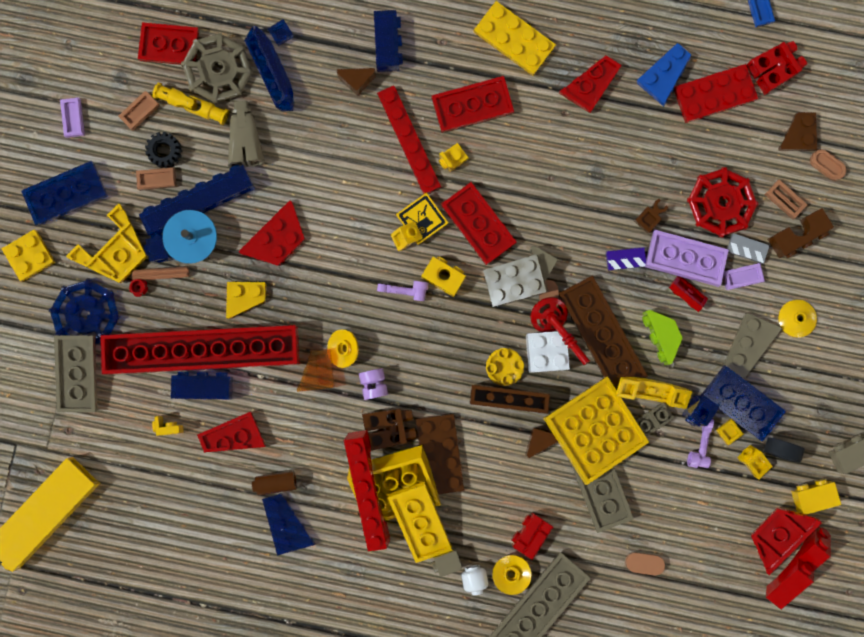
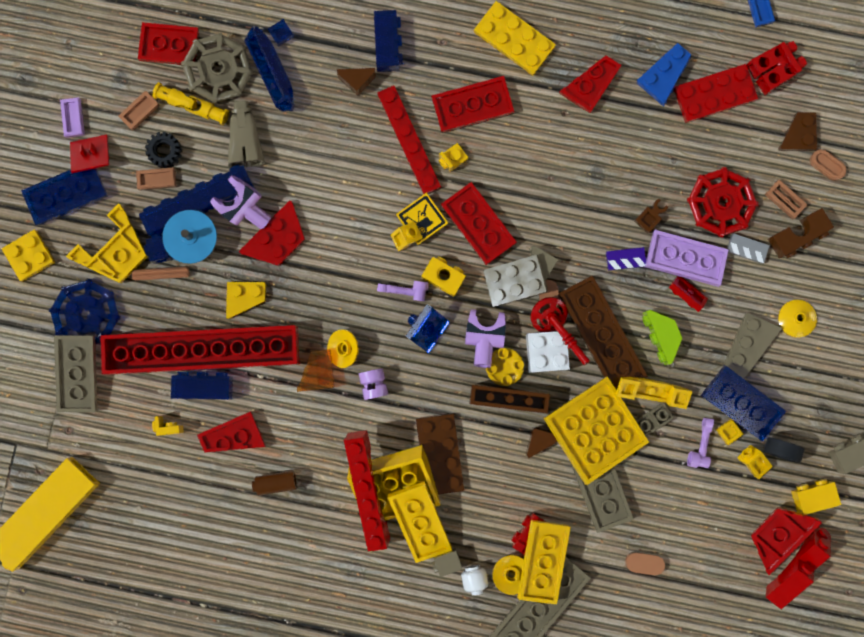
red plate [129,279,148,297] -> none
clear blue wing [262,493,315,556] -> none
reddish brown hips [362,409,416,451] -> none
clear blue brick [682,396,720,427] -> none
lavender tile [723,263,765,290] -> none
none -> red piece [70,134,109,173]
none -> lavender connector [210,175,271,229]
none -> clear blue tile [405,304,450,353]
none -> lavender connector [465,309,506,368]
none -> yellow plate [517,520,571,605]

